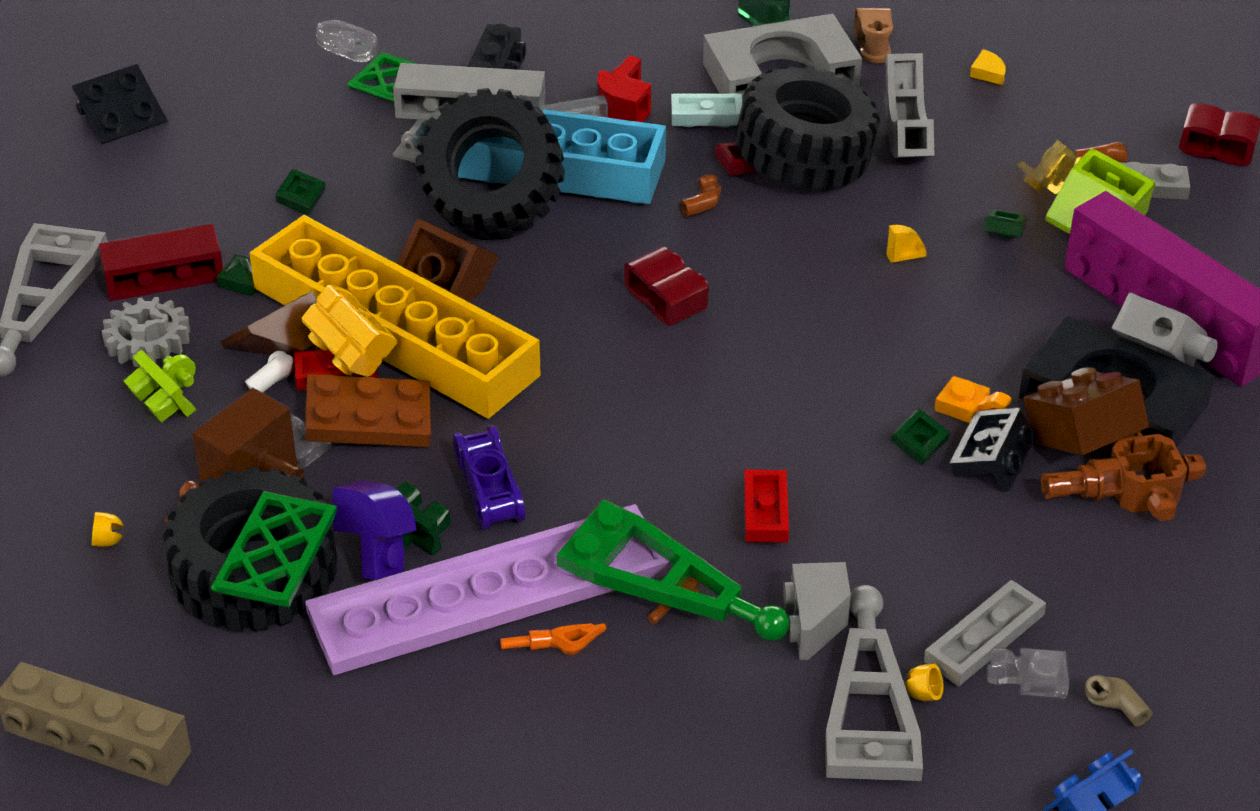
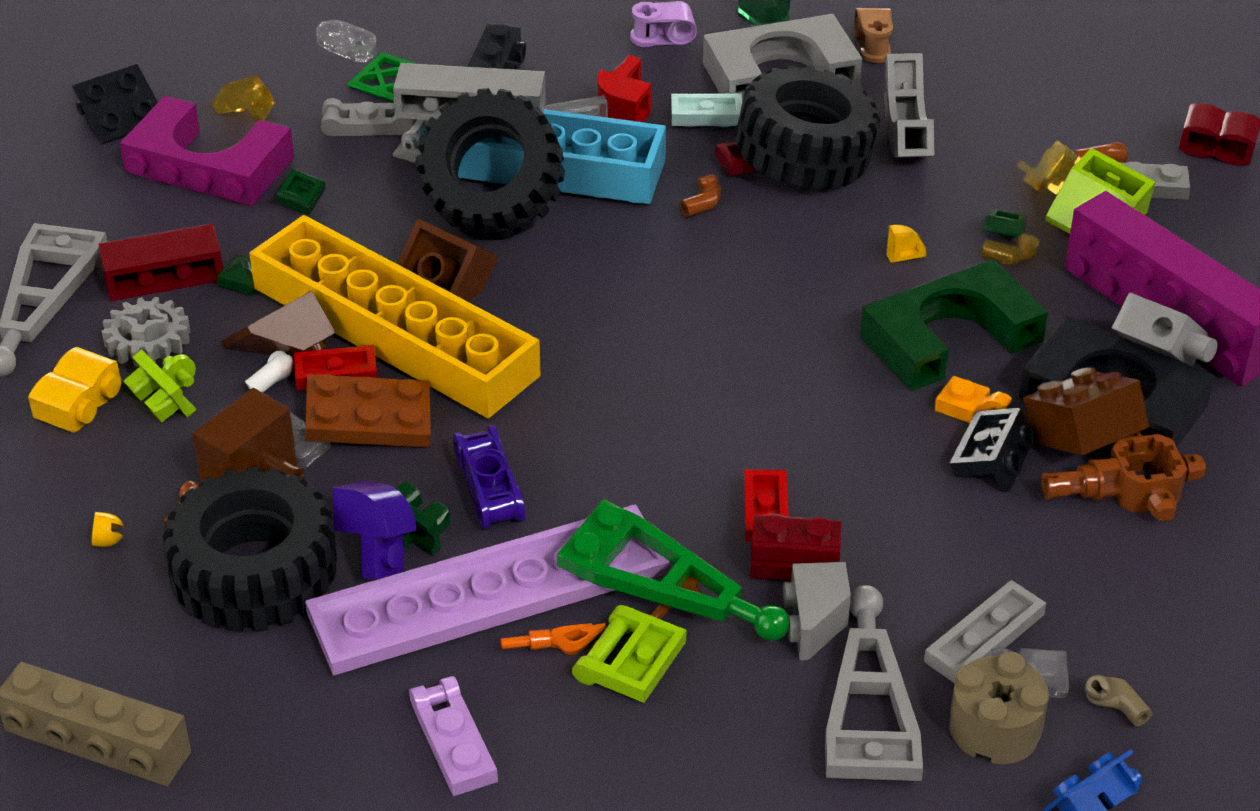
green window [211,491,337,607] -> none
yellow brick [301,284,397,377] -> none
dark red brick [624,246,709,326] -> none
dark green tile [891,408,950,465] -> none
yellow hinge [905,664,944,702] -> none
yellow tile [970,49,1006,85] -> none
none -> yellow brick [28,347,122,433]
none -> magenta arch [120,96,294,206]
none -> clear yellow bracket [211,74,275,123]
none -> light grey plate [320,98,413,136]
none -> lavender plate [409,676,498,796]
none -> lime plate [572,605,687,703]
none -> lavender piece [630,1,697,47]
none -> dark red brick [750,514,842,581]
none -> dark green arch [860,259,1048,392]
none -> dark tan brick [949,652,1049,765]
none -> clear yellow arm [981,234,1039,265]

